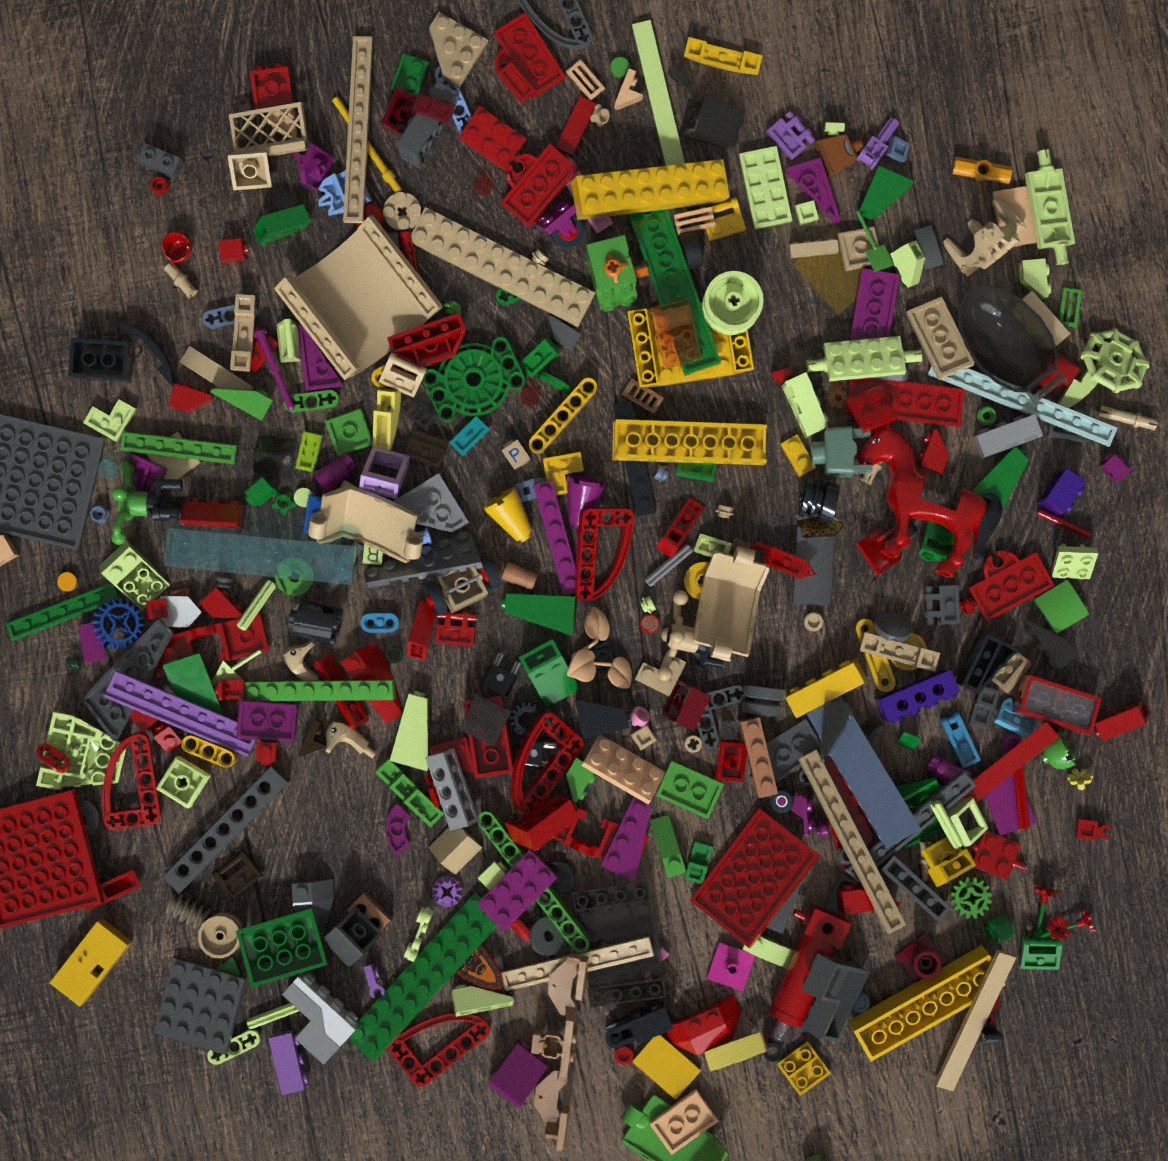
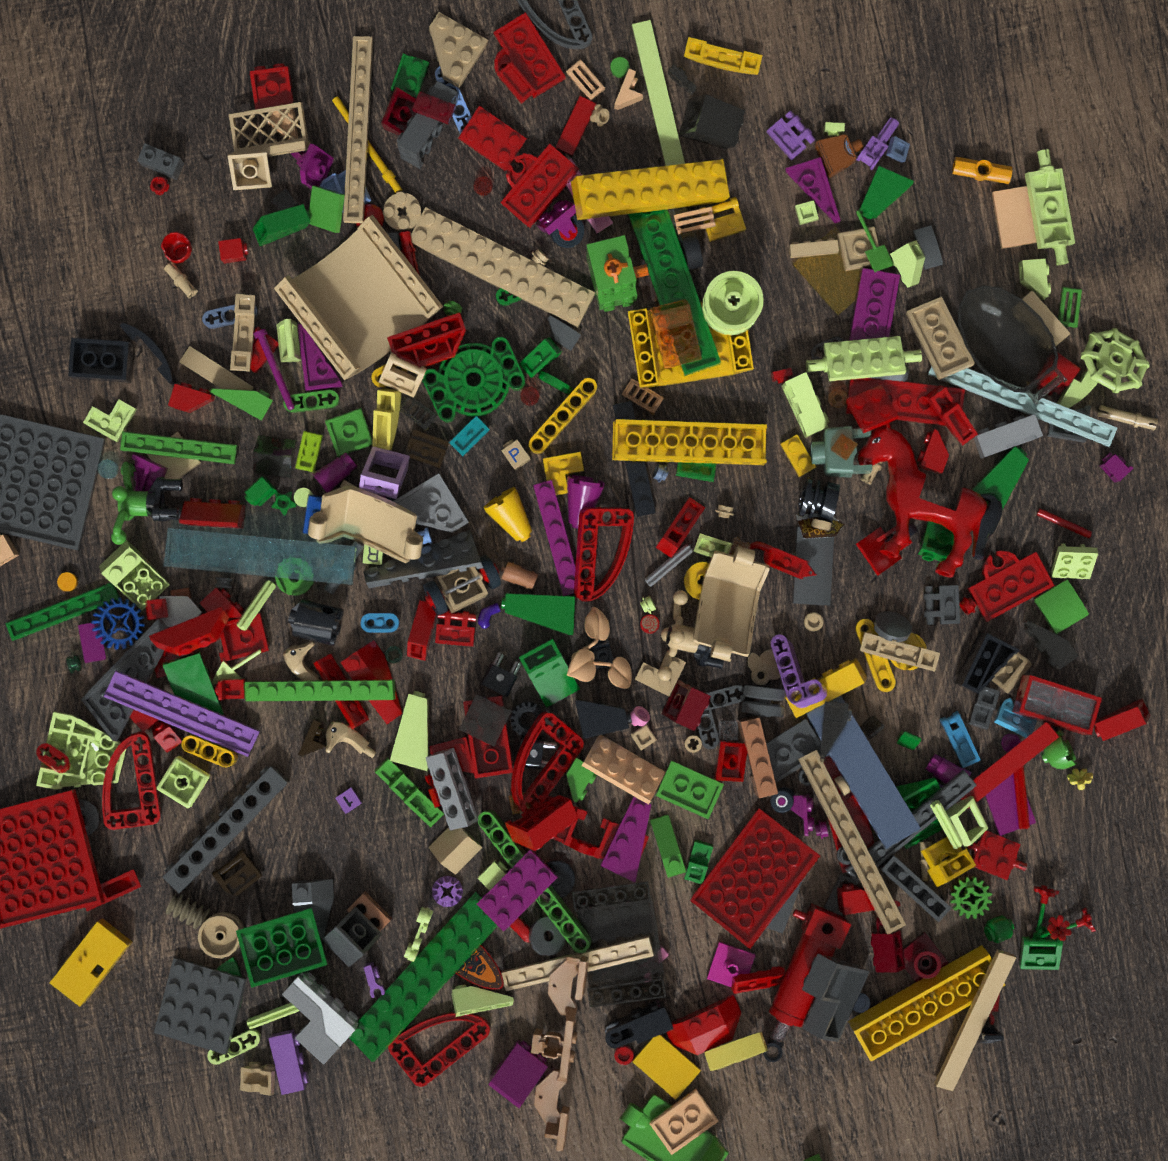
sand blue plate [90,505,109,524] -> none
magenta tile [236,700,297,742] -> none
red brick [256,740,280,765] -> none
magenta tile [386,802,411,856] -> none
sand blue plate [512,477,546,503] -> none
yellowish green plate [739,146,792,230] -> none
yellowish green slope [741,934,795,969] -> none
yellow slope [777,1041,831,1096] -> none
dark purple brick [874,669,960,723] -> none
tan piece [943,197,1027,277] -> none
bright green plate [977,406,997,425] -> none
dark purple brick [1037,468,1086,515] -> none
red plate [1075,818,1111,841] -> none
none -> red wedge [149,607,229,656]
none -> tan cylinder [240,1062,275,1096]
none -> bright green tile [309,186,345,233]
none -> medium lavender tile [335,787,362,814]
none -> dark purple arm [478,603,501,629]
none -> red hinge [731,966,785,994]
none -> tan plate [748,649,785,685]
none -> medium lavender beam [771,635,827,708]
none -> tan tile [811,519,832,531]
none -> clear orange tile [830,434,858,461]
none -> tan tile [834,776,850,795]
none -> dark red brick [871,917,905,972]
none -> red slope [925,385,978,446]

